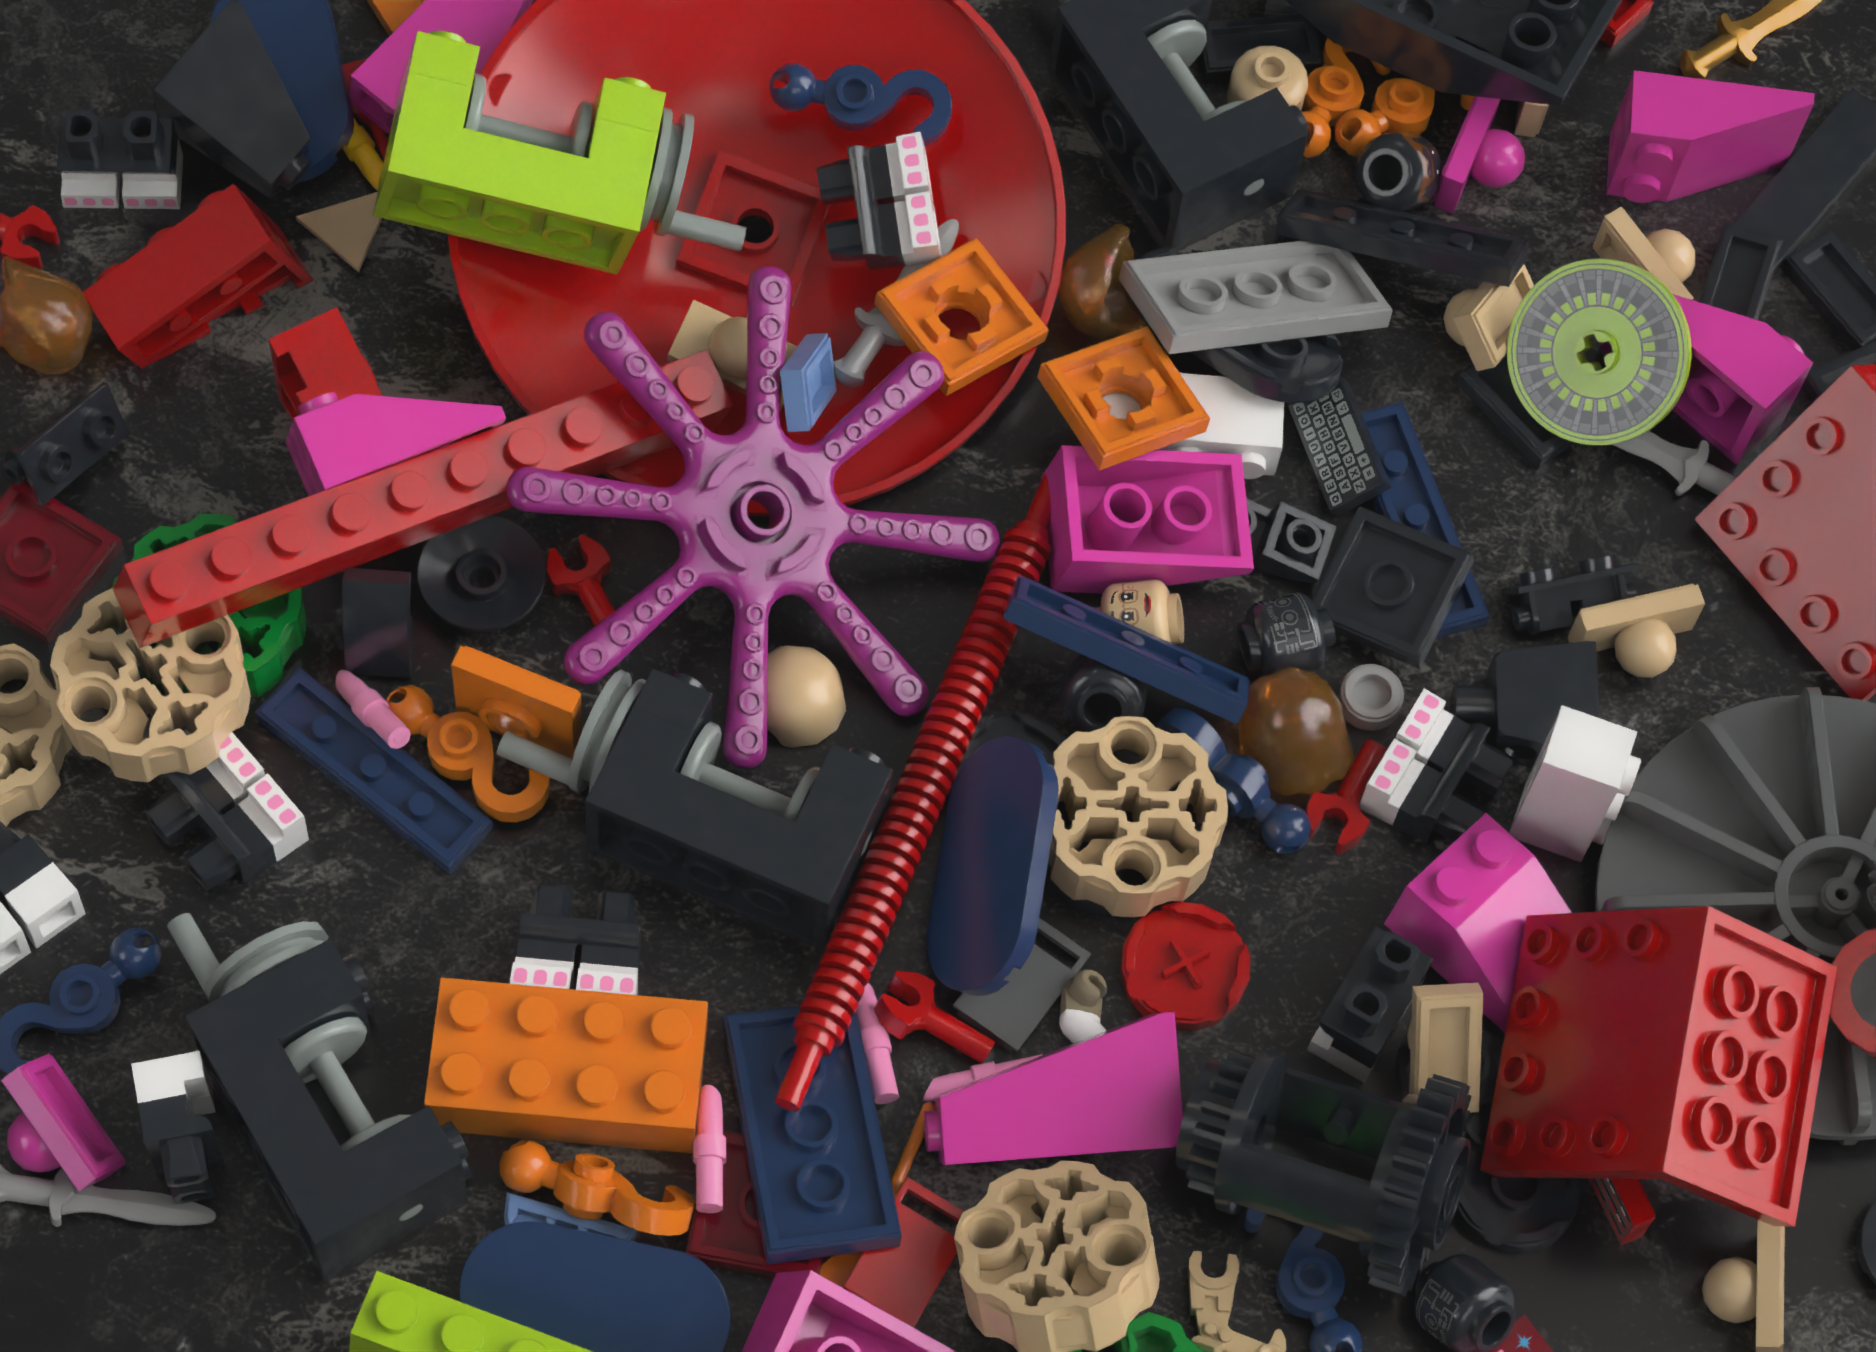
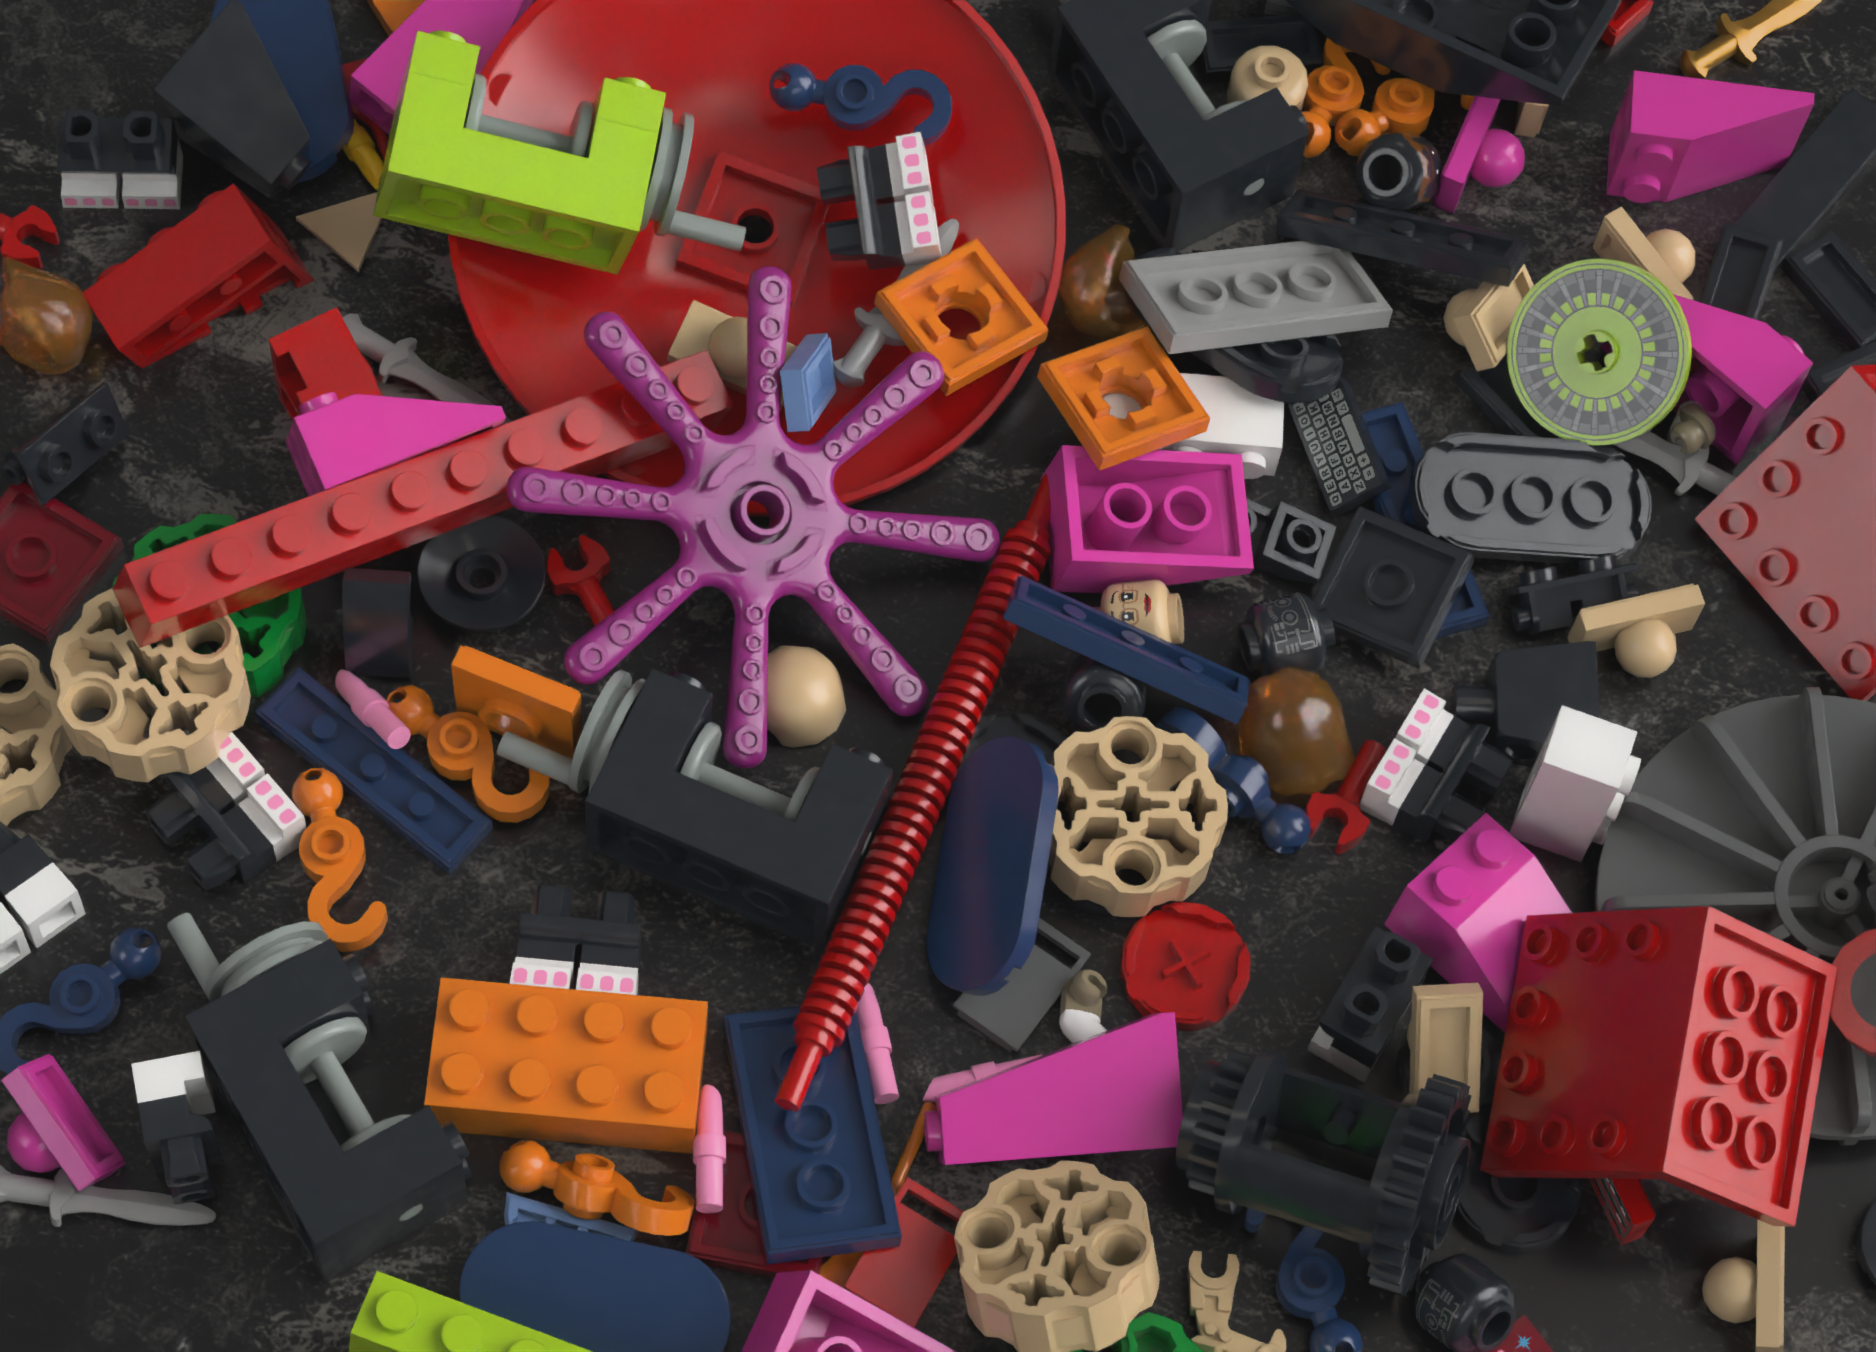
red bar [874,971,995,1064] -> none
light grey tile [1338,664,1404,731] -> none
none -> orange piece [291,768,388,952]
none -> light grey sword [342,313,512,425]
none -> tile [1408,432,1652,565]
none -> dark tan arm [1667,401,1716,454]

